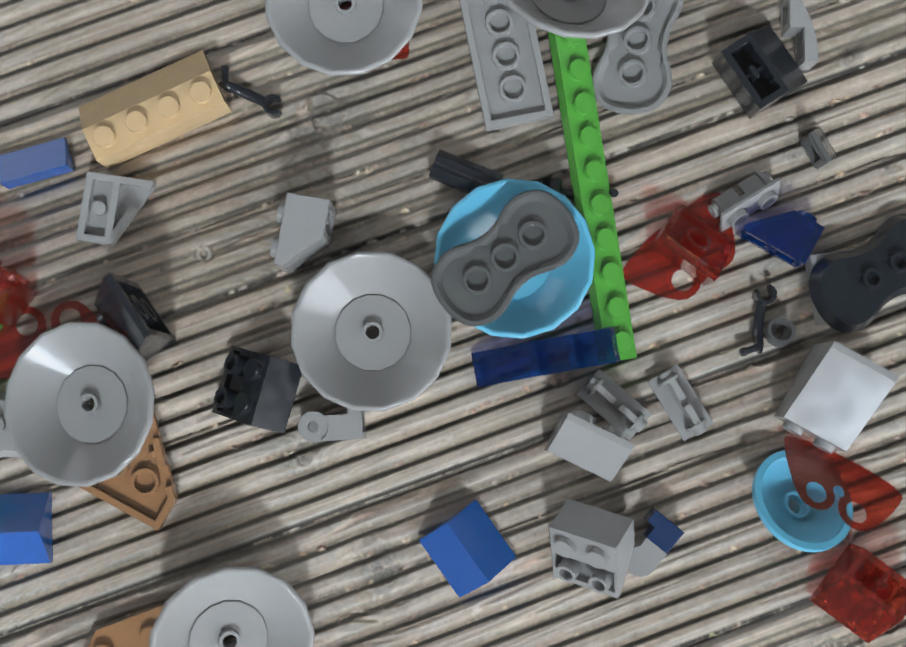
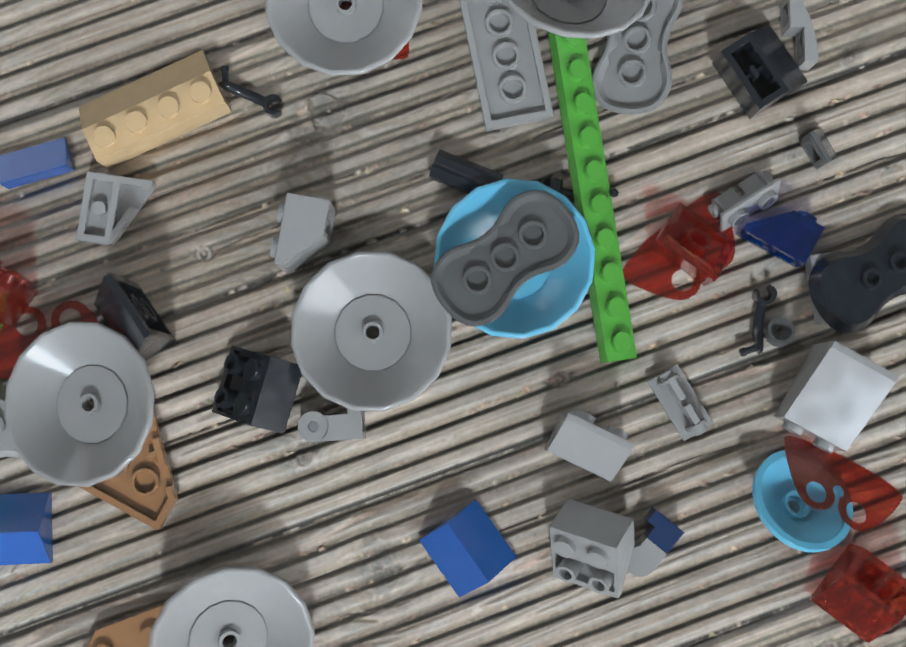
clear blue slope [471,327,621,387] -> none
light grey hinge [576,368,652,440] -> none

